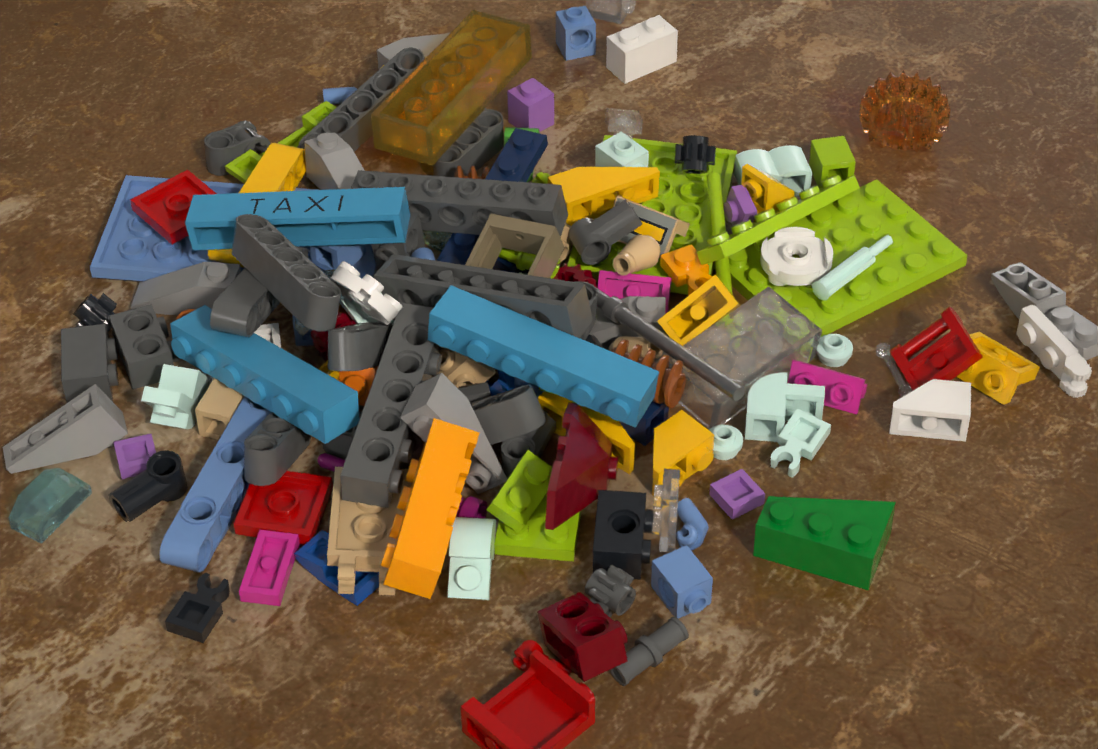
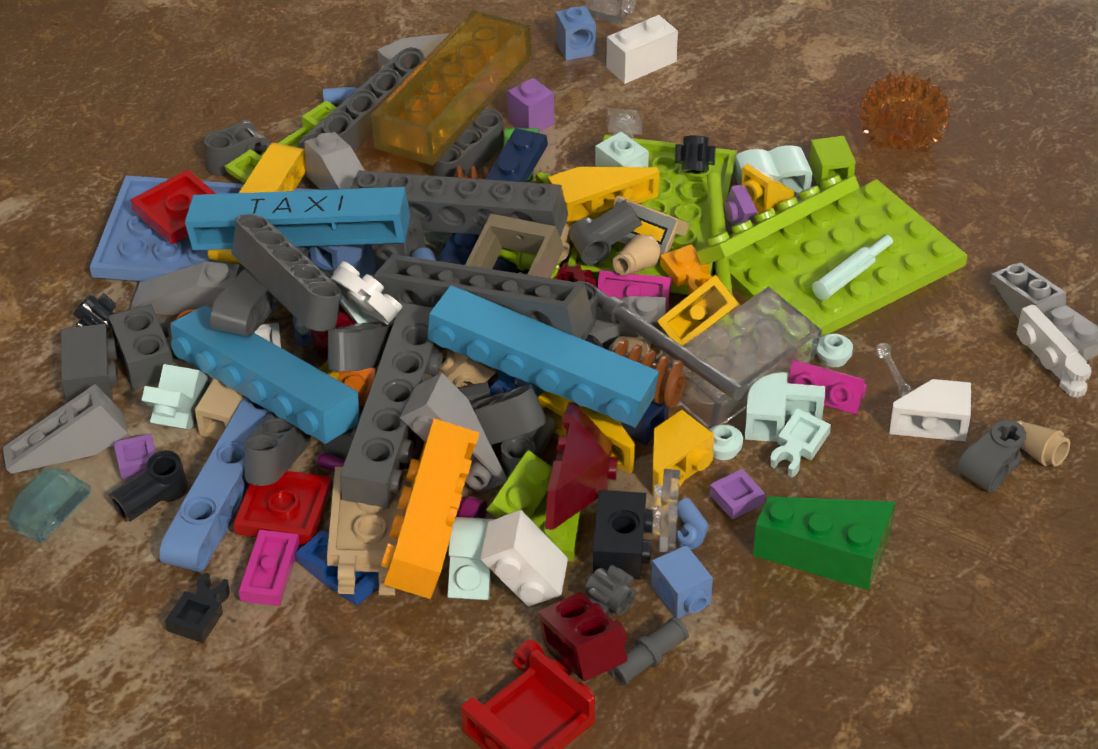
white plate [760,227,833,286] -> none
red plate [890,306,983,390] -> none
yellow bracket [957,332,1040,405] -> none
none -> white brick [480,510,568,607]
none -> dark grey piece [957,420,1026,493]
none -> tan cone [1017,420,1070,466]

